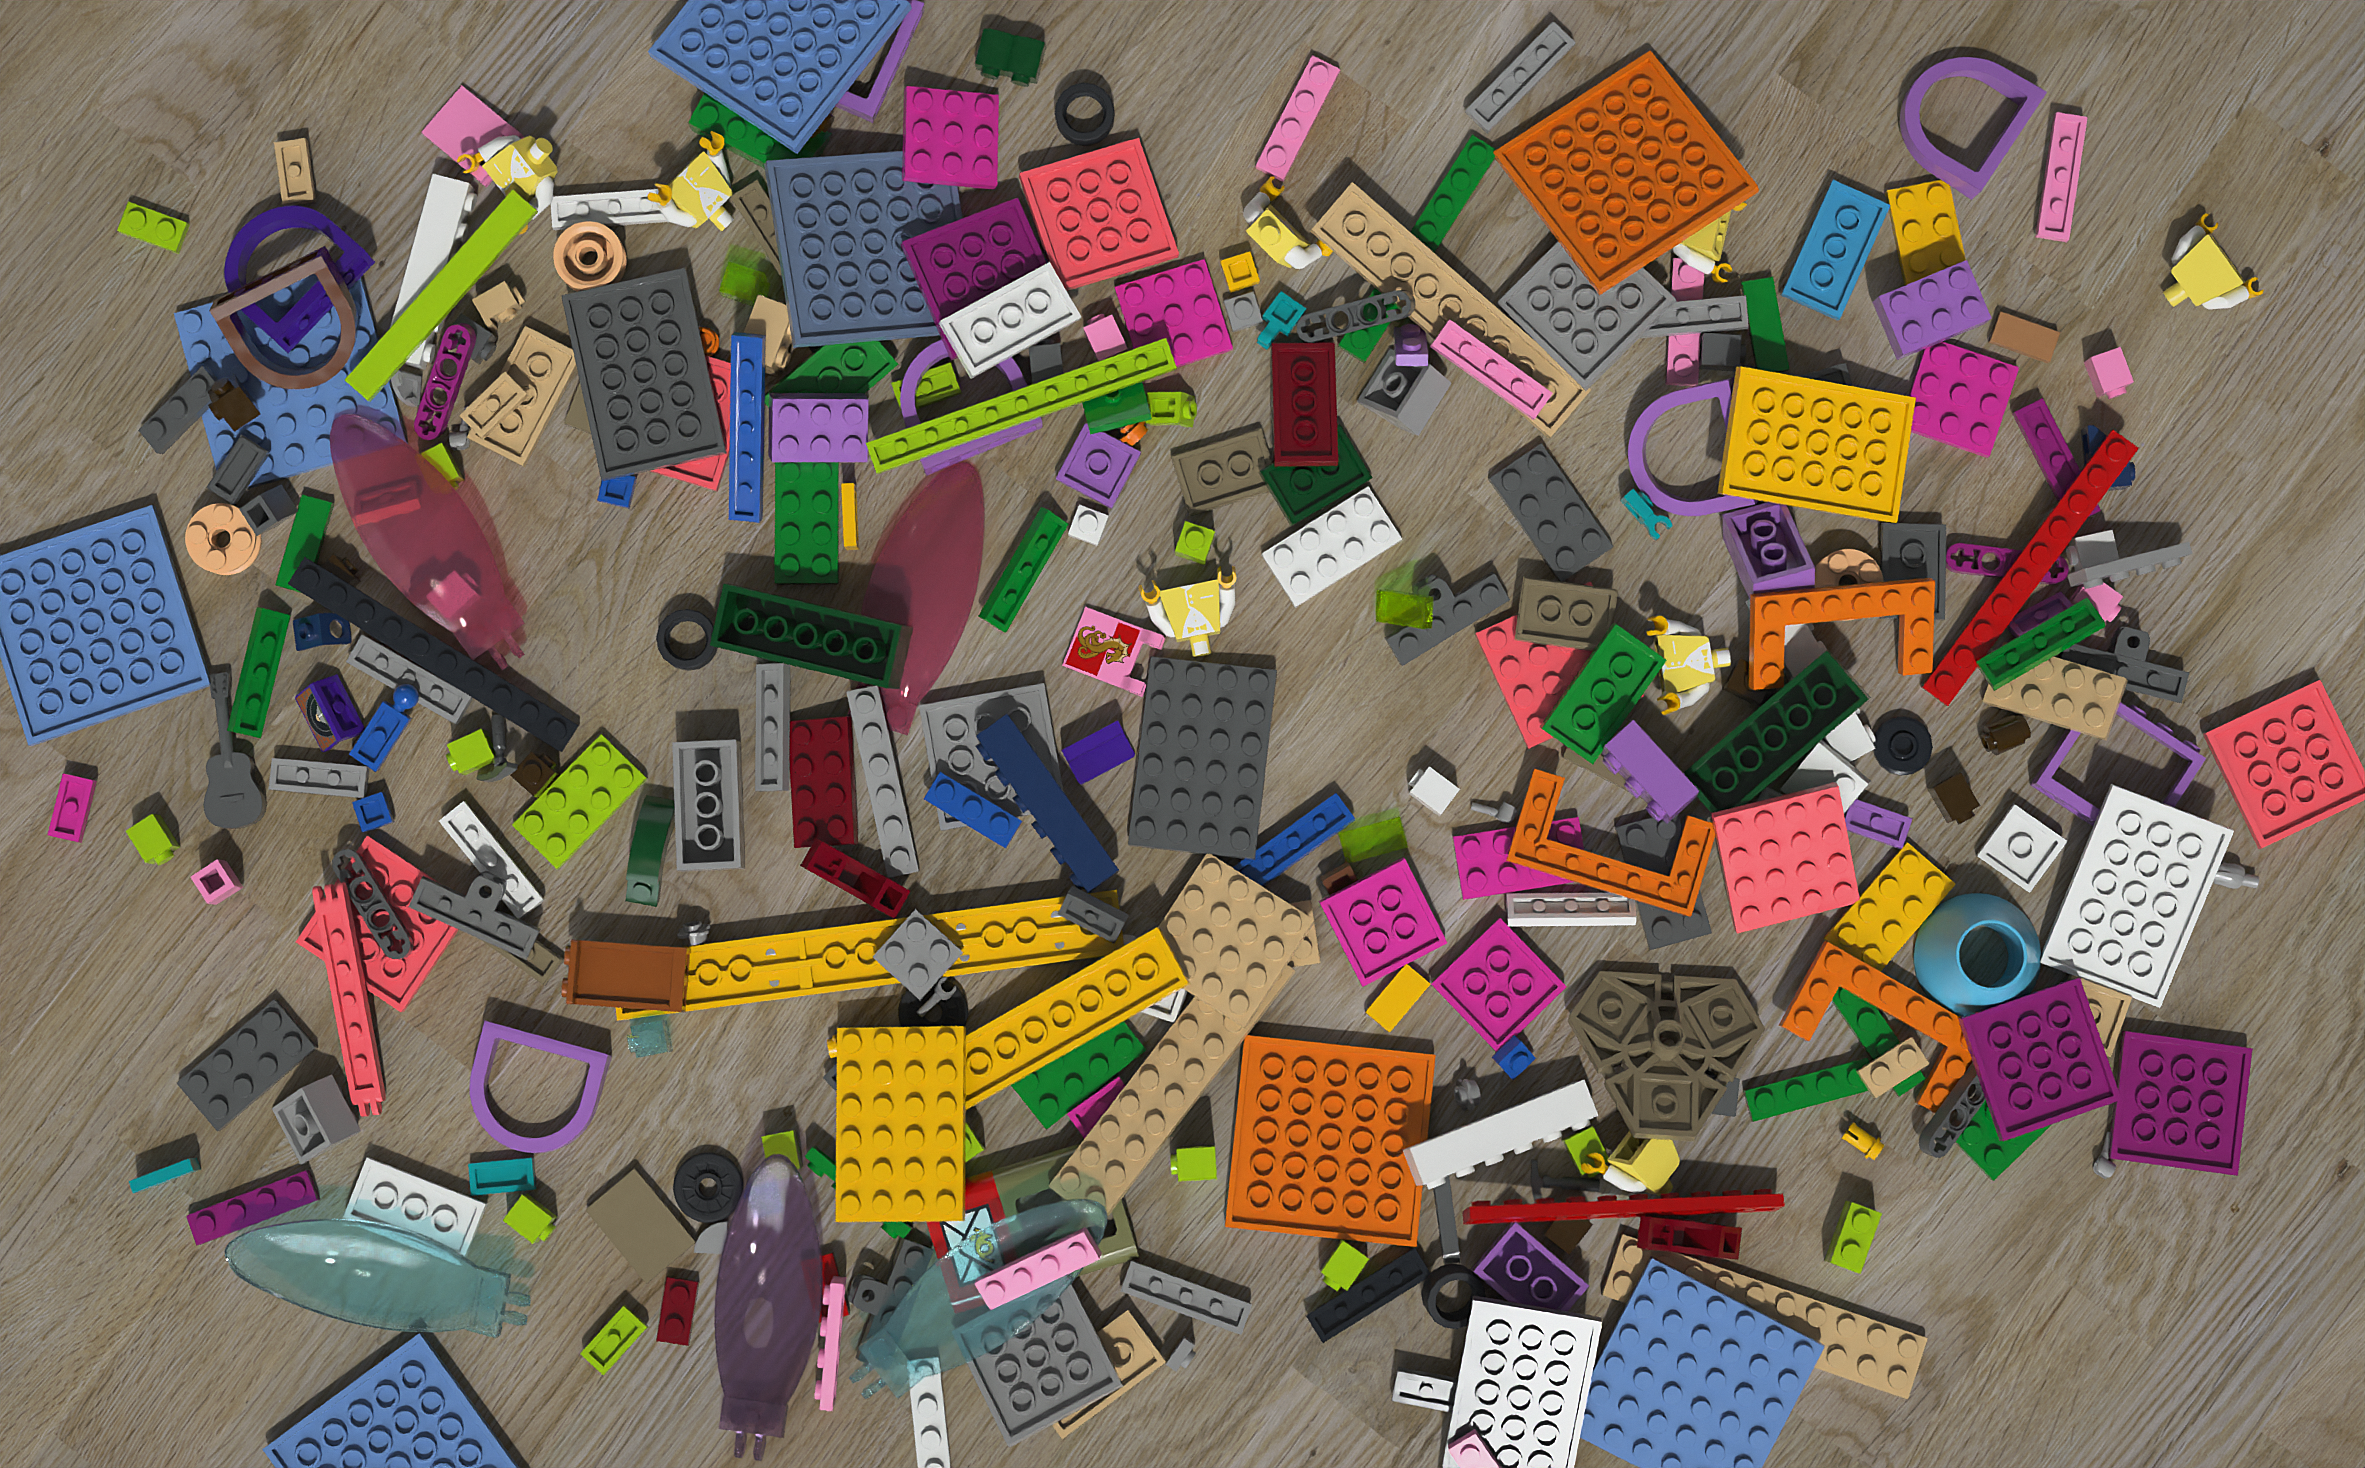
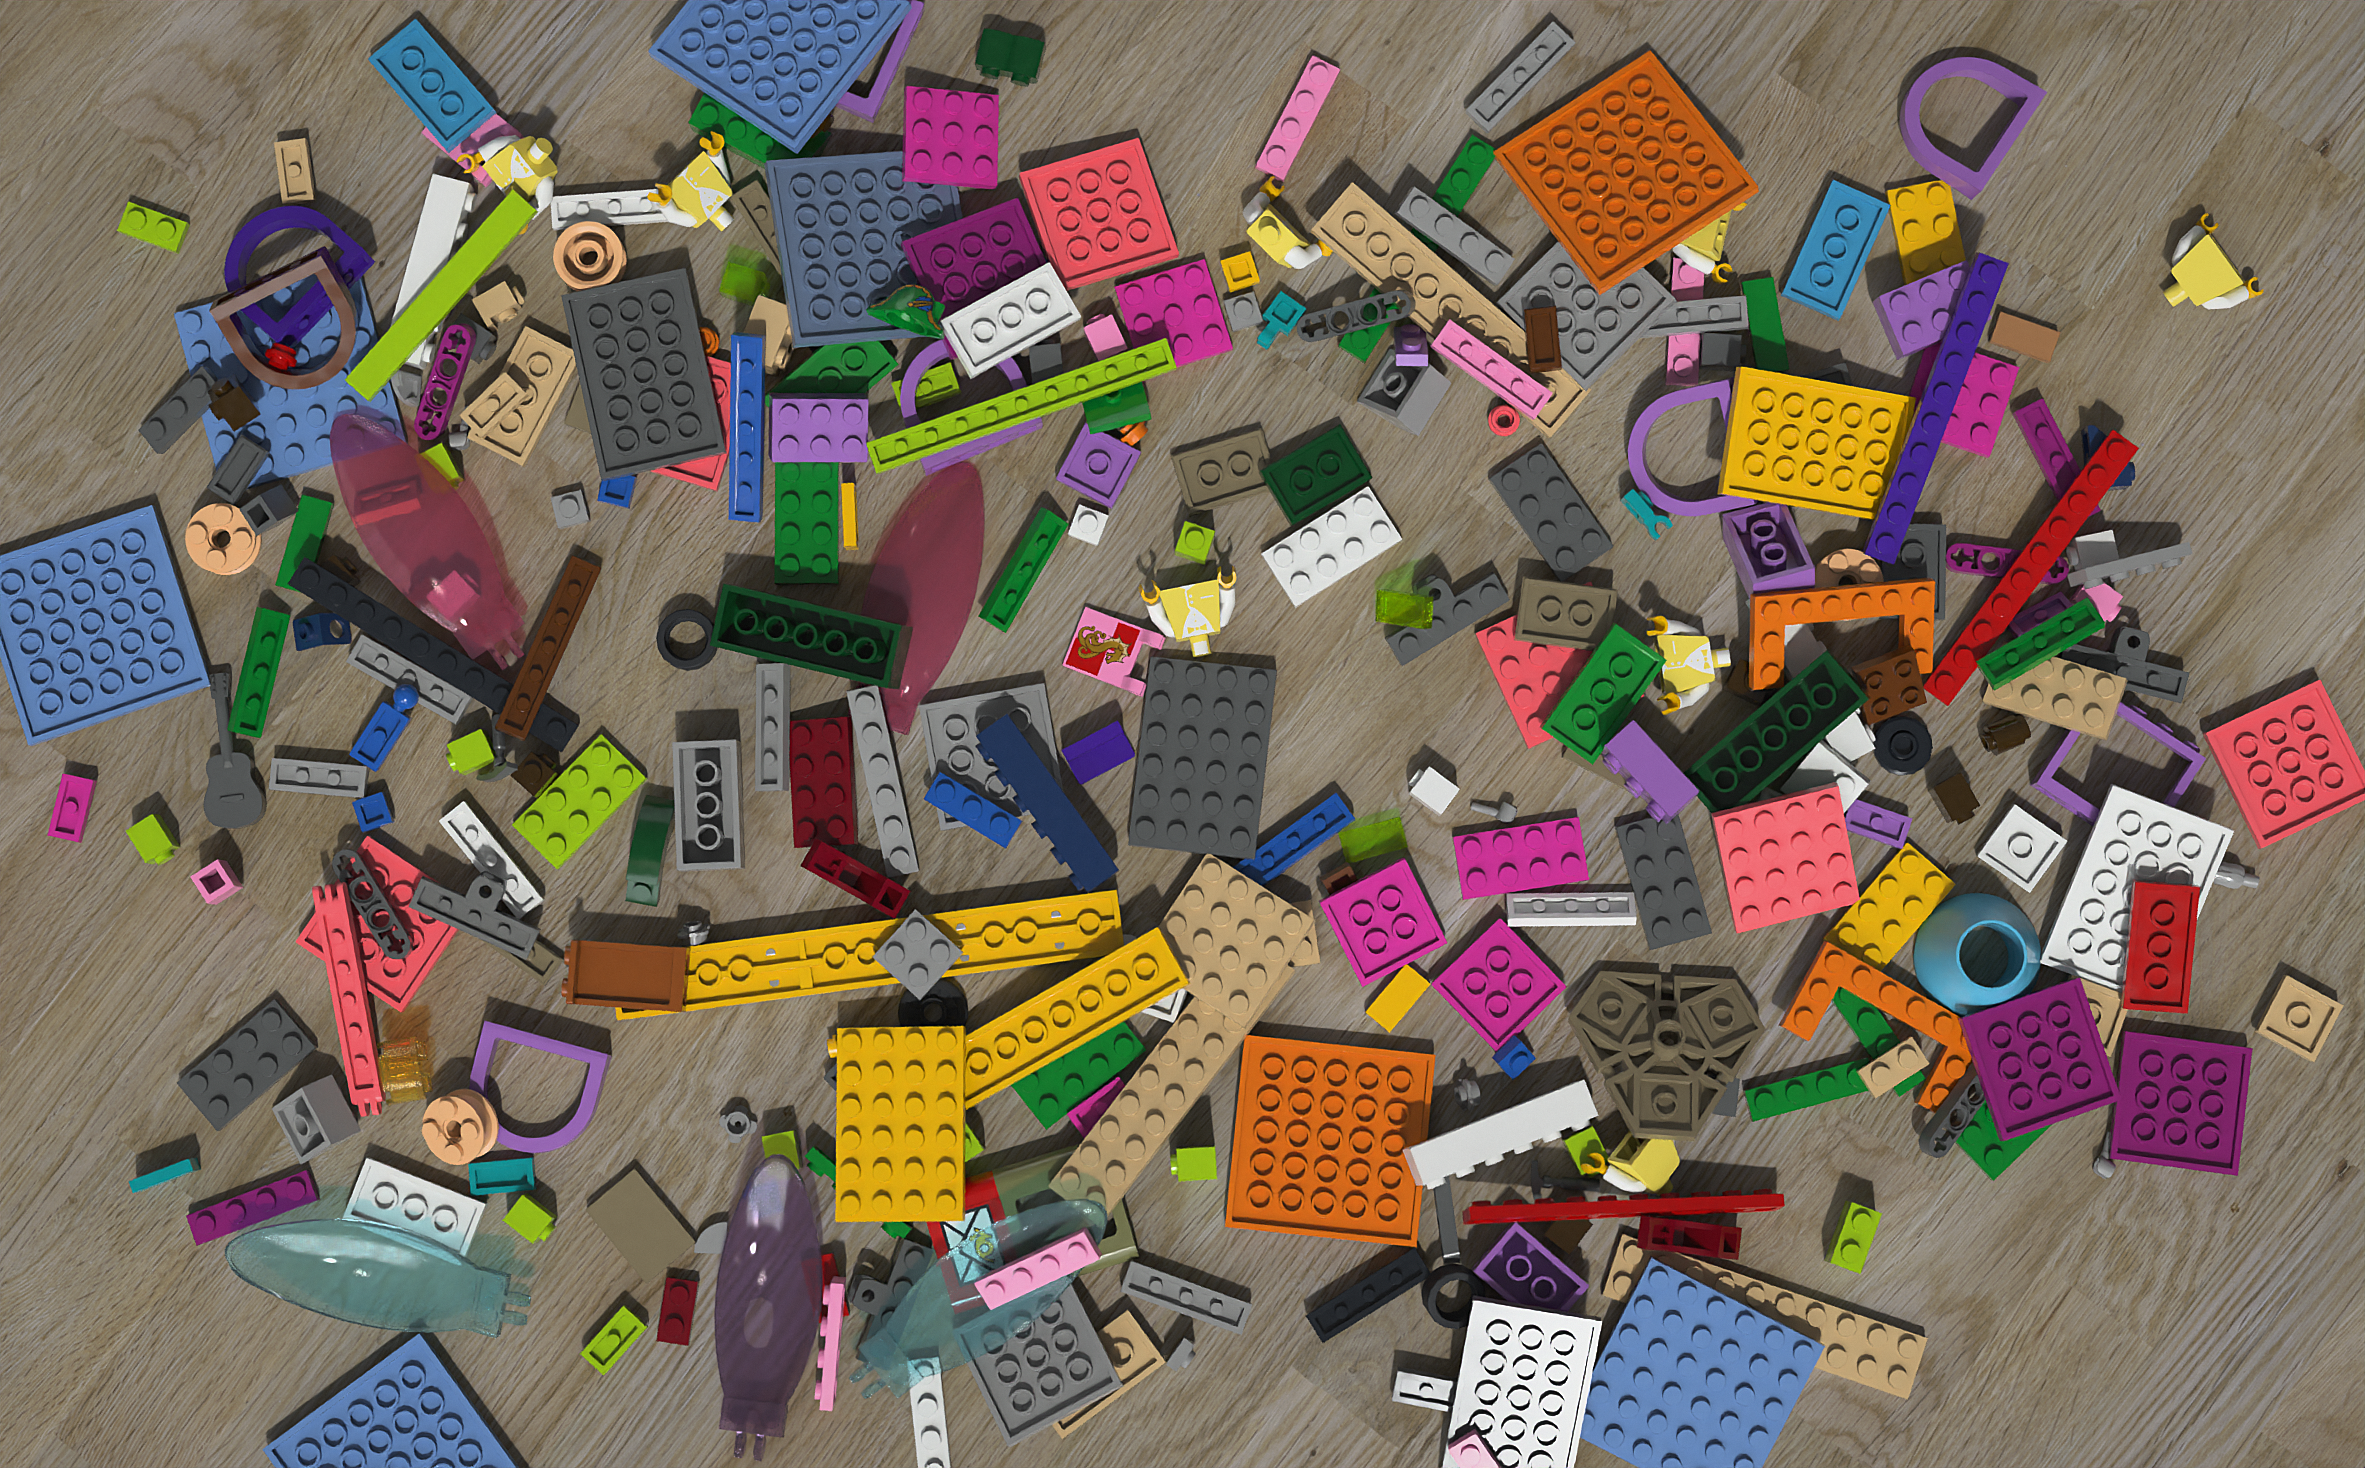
dark purple panel [295,674,365,752] -> none
clear light blue brick [627,1020,673,1058] -> none
black wheel [673,1152,744,1223] -> none
light grey hand [917,977,956,1017] -> none
black tyre [1055,82,1115,146] -> none
dark grey plate [1058,886,1129,944] -> none
lime bracket [1146,392,1197,427] -> none
dark red plate [1271,343,1338,467] -> none
lime brick [1320,1239,1369,1291] -> none
orange plate [1506,769,1715,917] -> none
yellow pin [1841,1122,1885,1160] -> none
bright pink plate [2035,112,2088,242] -> none
bright pink brick [2084,347,2134,399] -> none
none -> red plate [265,343,297,370]
none -> dark azure plate [368,18,497,153]
none -> clear yellow brick [377,1036,433,1106]
none -> light nougat wheel [422,1089,499,1165]
none -> reddish brown plate [495,555,601,741]
none -> light grey plate [551,490,591,530]
none -> light grey plate [719,1105,757,1143]
none -> green hat [866,284,945,340]
none -> light grey plate [1394,186,1515,286]
none -> coral plate [1488,405,1520,437]
none -> reddish brown tile [1524,306,1562,373]
none -> reddish brown plate [1850,644,1927,726]
none -> dark purple plate [1862,252,2009,565]
none -> red plate [2121,880,2200,1014]
none -> tan plate [2254,975,2344,1062]

